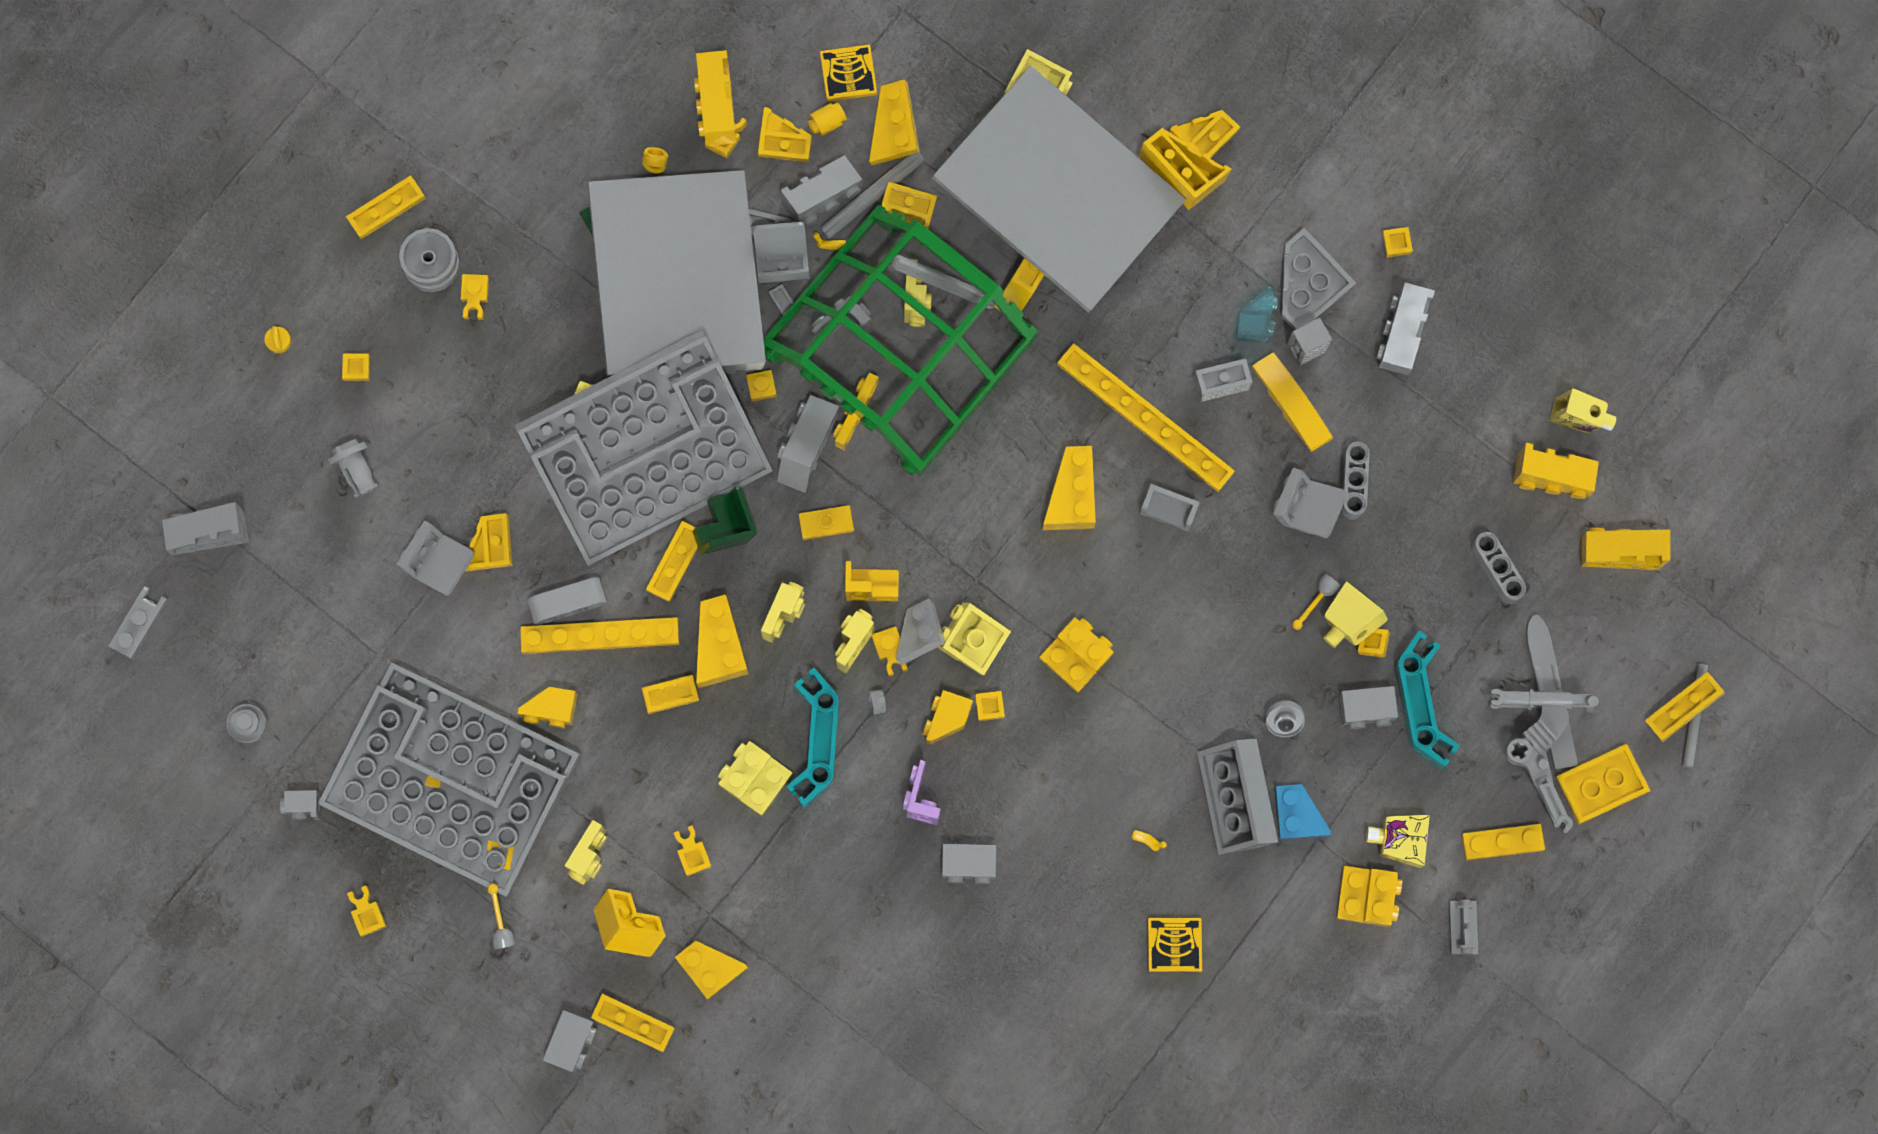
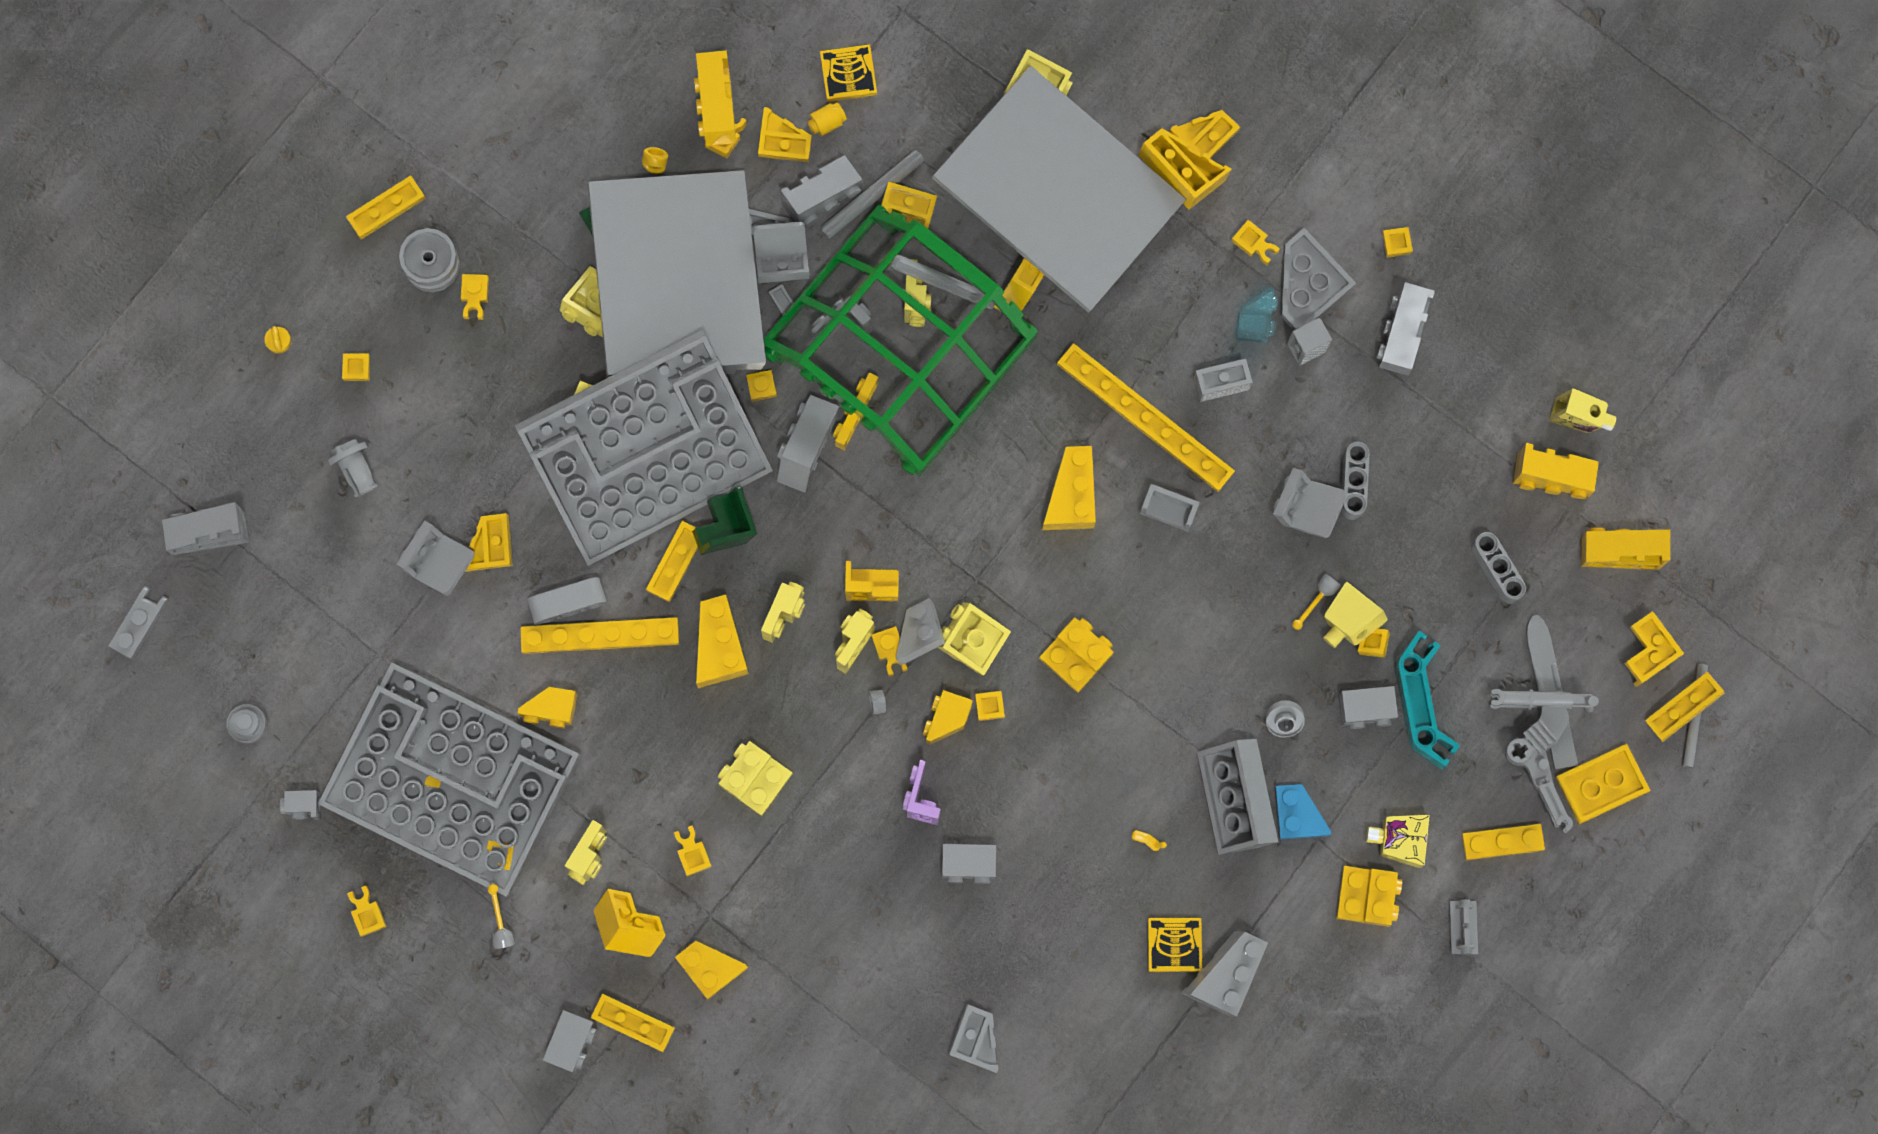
yellow plate [642,675,699,714] -> none
teal piece [787,668,839,809] -> none
yellow plate [799,505,854,540] -> none
yellow piece [813,232,846,250] -> none
yellow wing [869,79,920,166] -> none
yellow slope [1252,352,1333,452] -> none
none -> light yellow plate [560,266,603,337]
none -> light grey wing [948,1004,998,1073]
none -> light grey wedge [1181,931,1268,1017]
none -> yellow plate [1231,220,1280,266]
none -> yellow panel [1624,611,1684,687]

